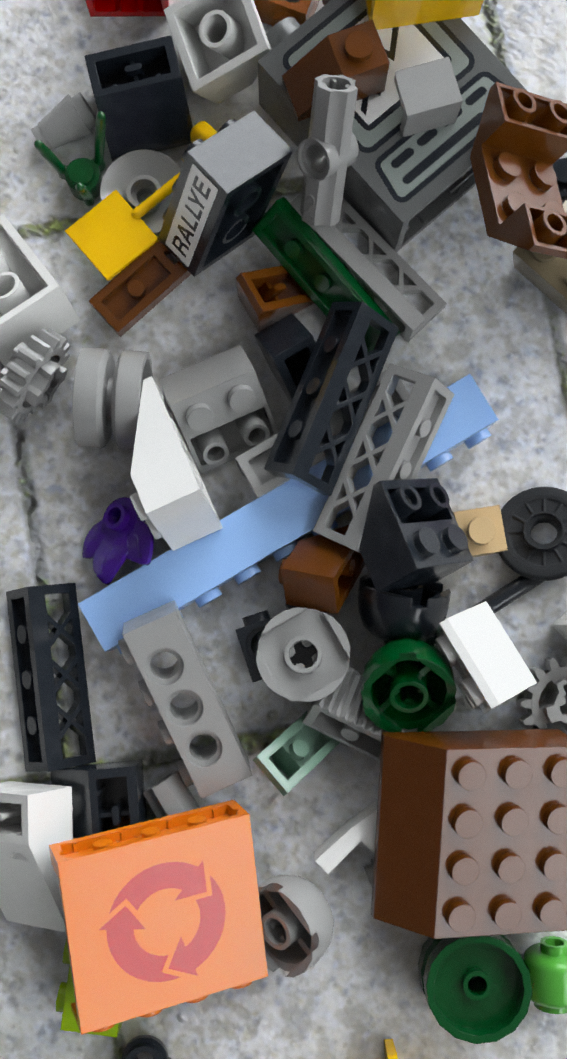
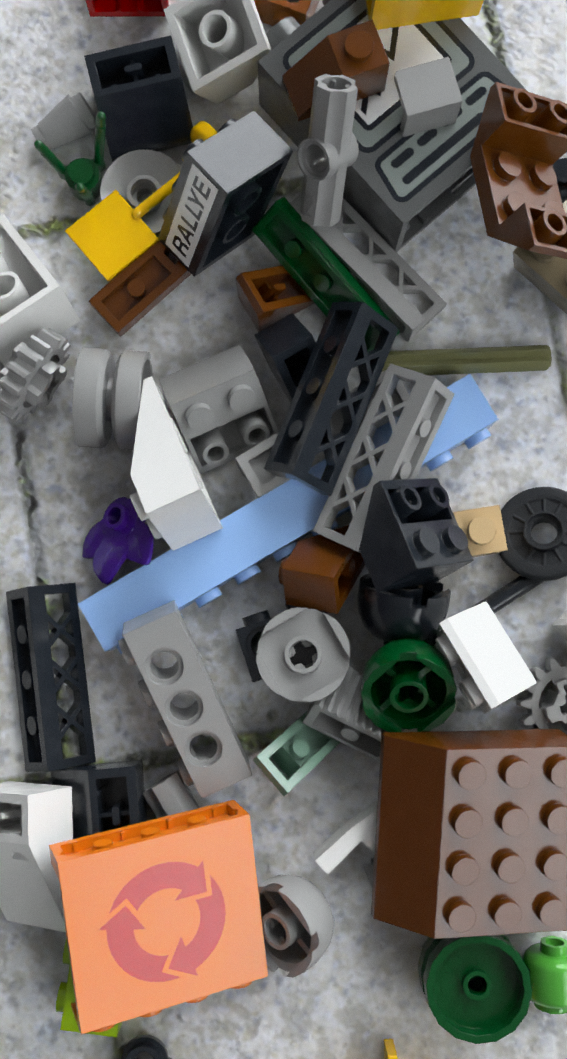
none -> olive axle [382,345,552,375]

